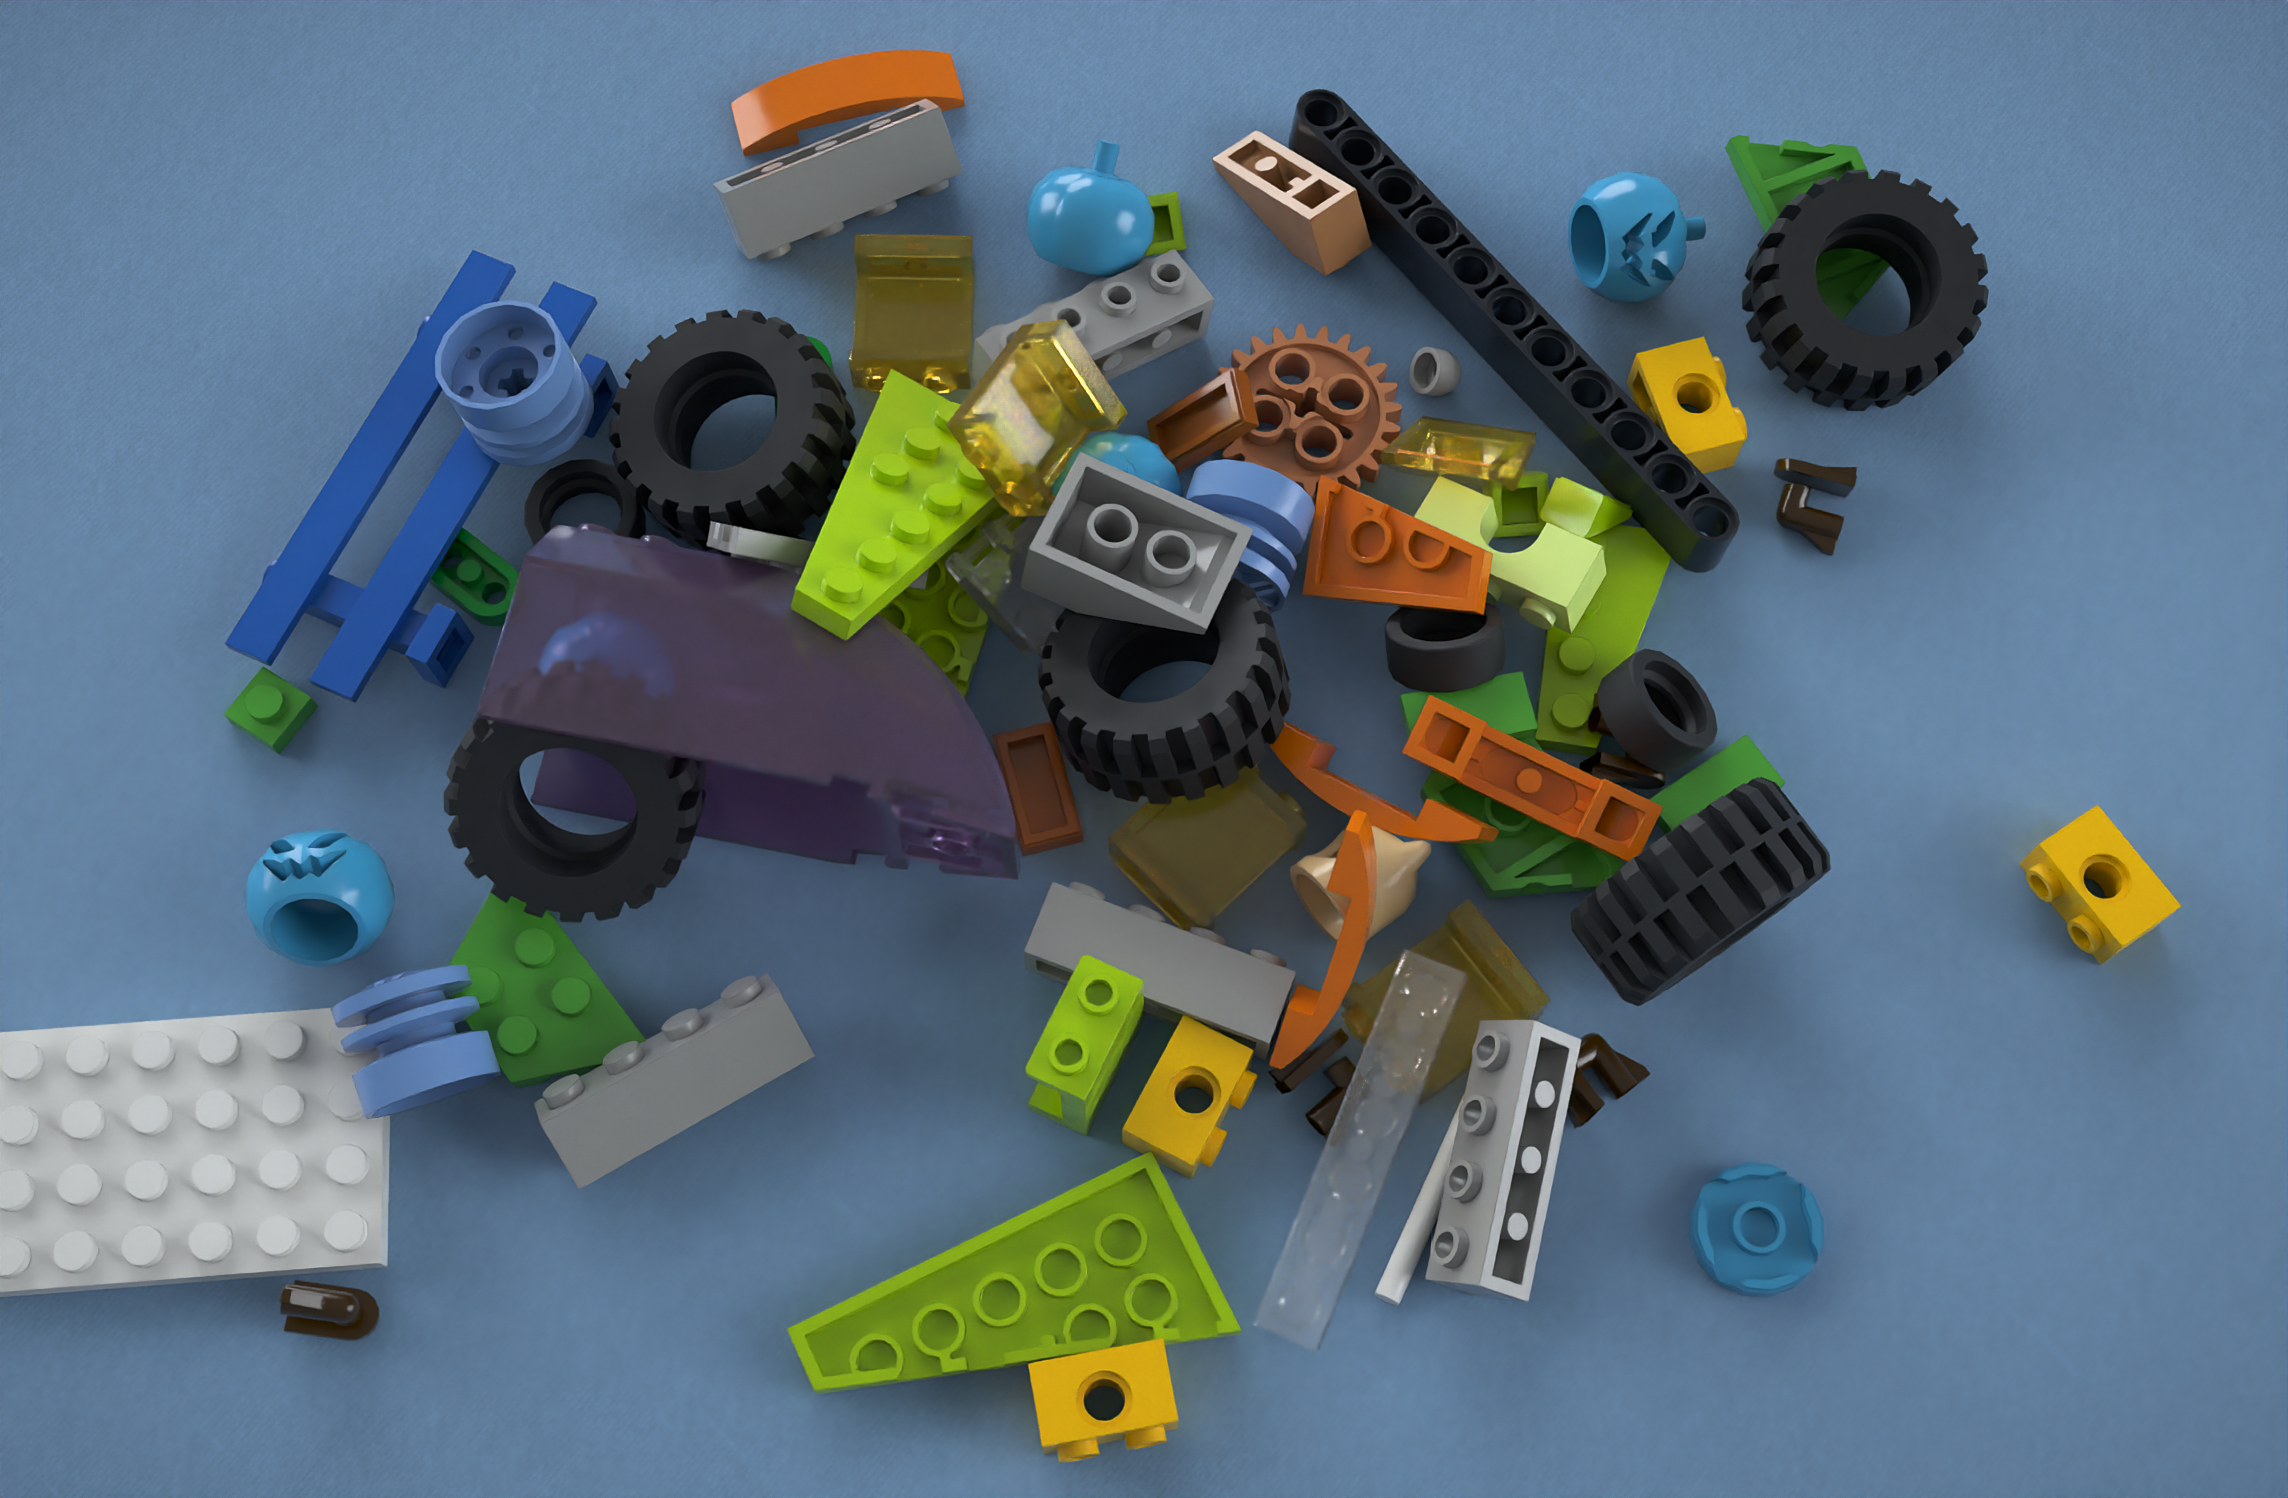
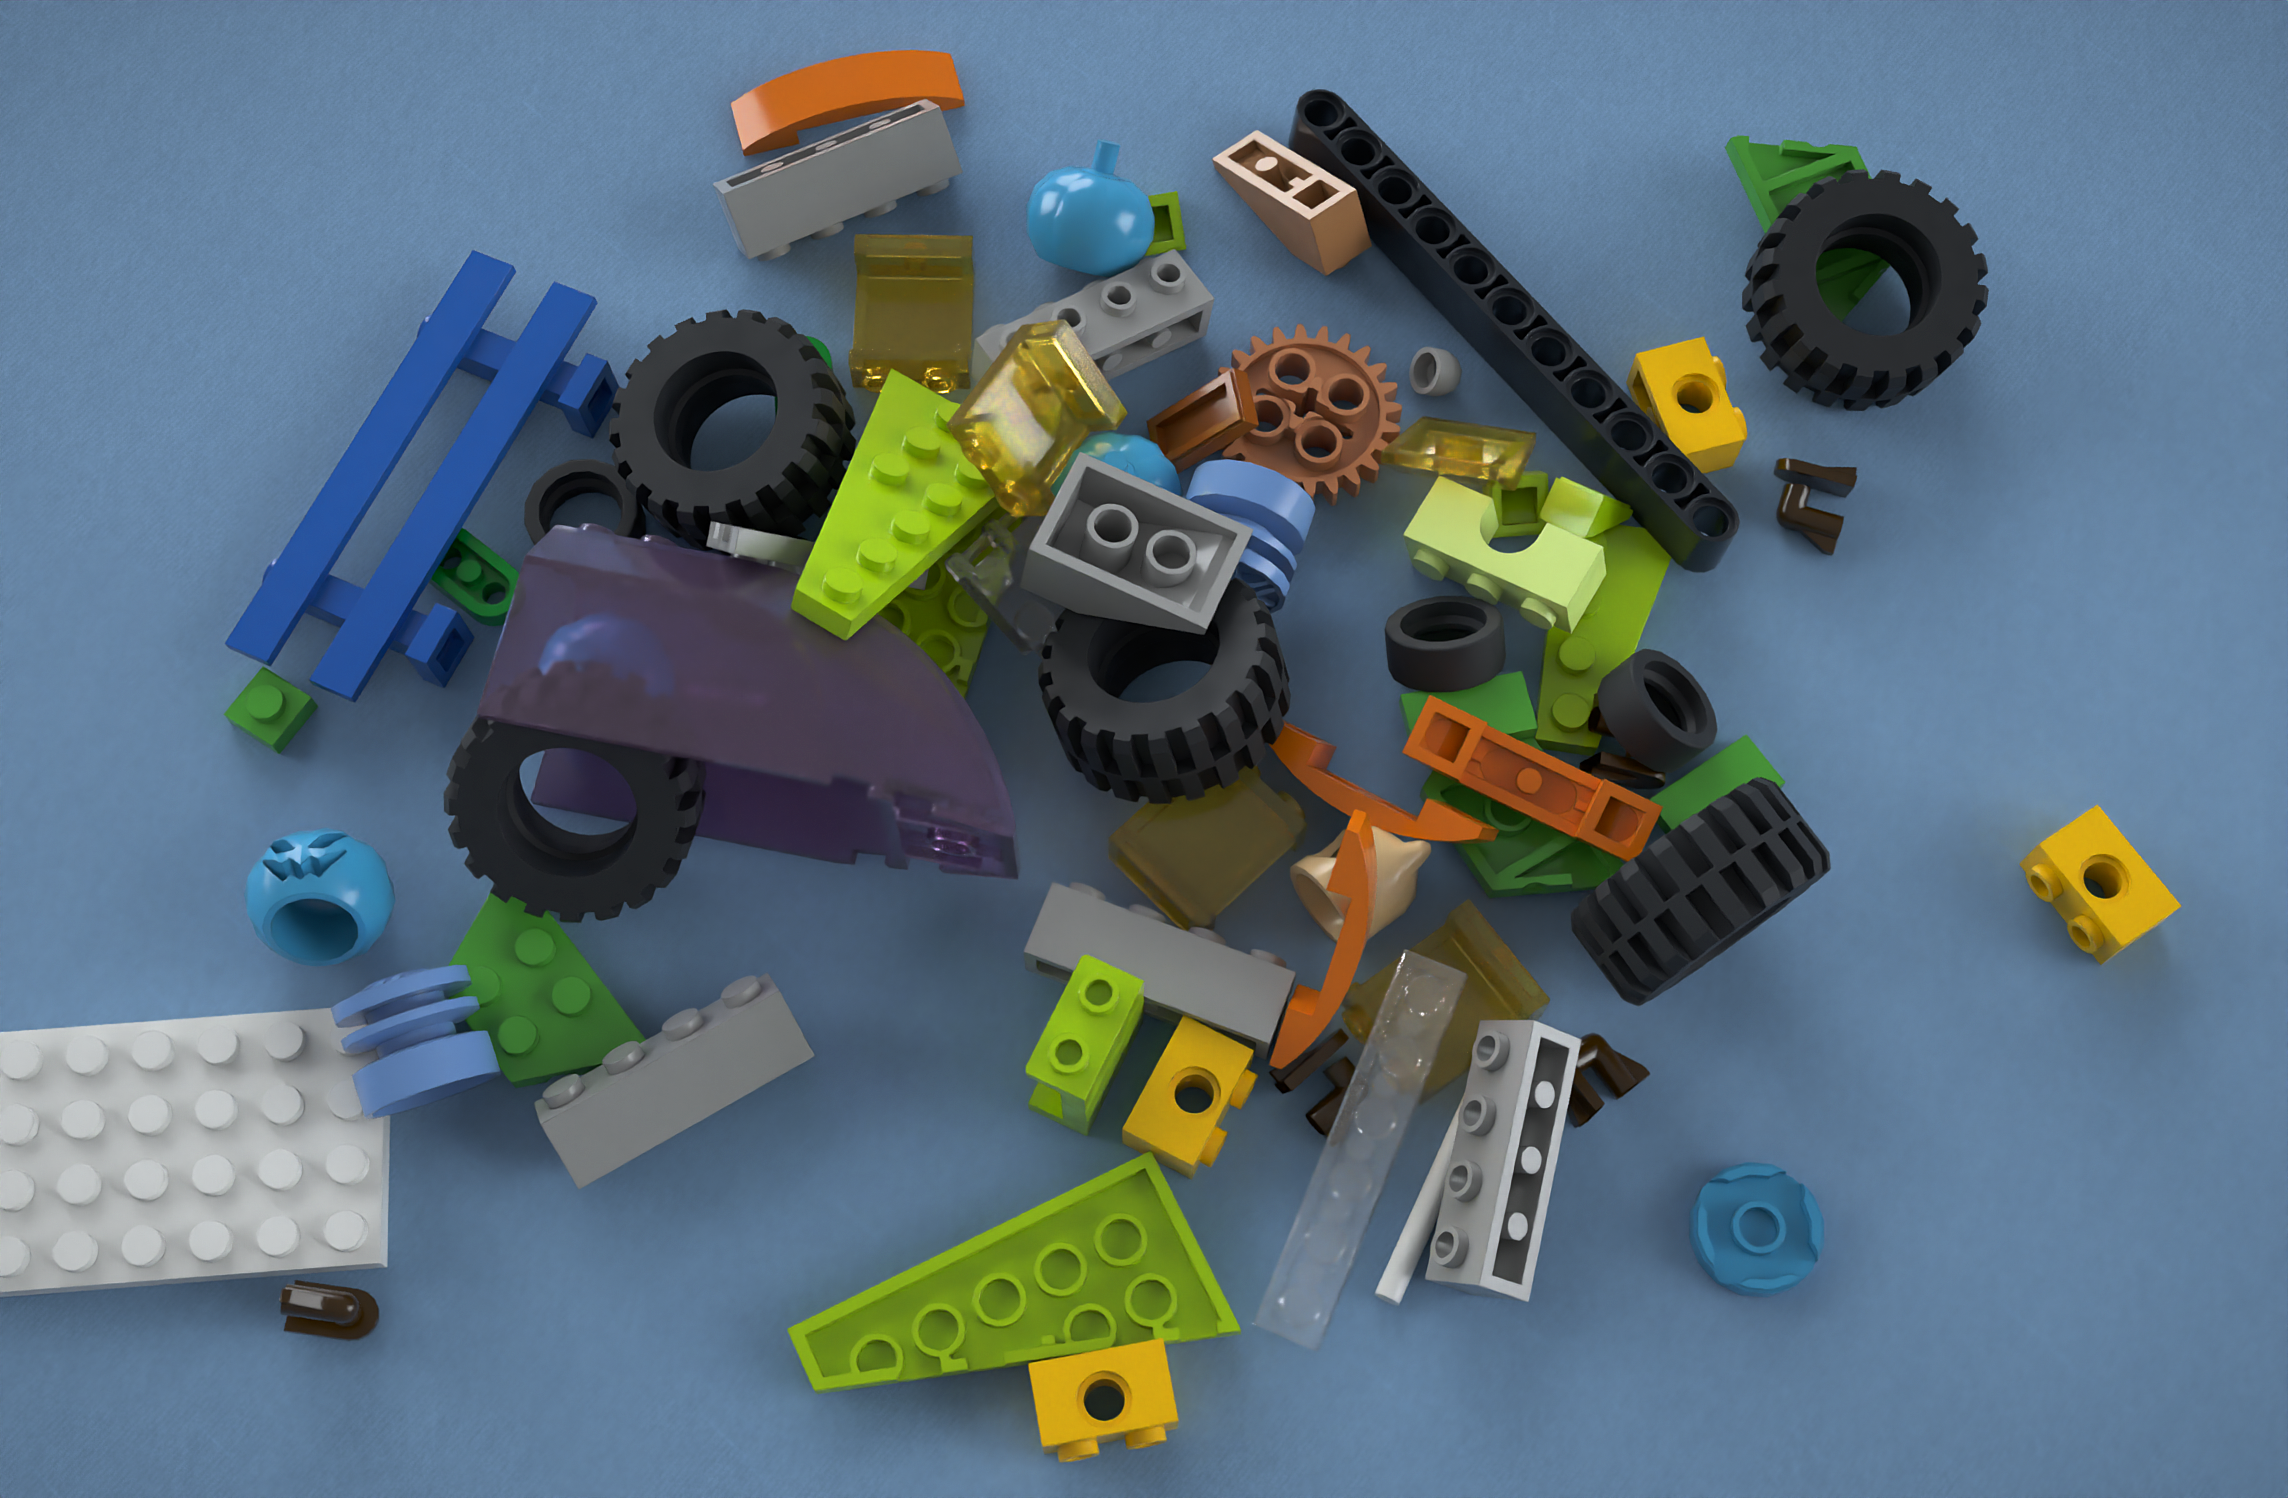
medium blue wheel [435,299,594,467] -> none
dark orange tile [992,721,1084,857] -> none
orange wing [1302,474,1493,615] -> none
dark azure piece [1568,171,1706,304] -> none

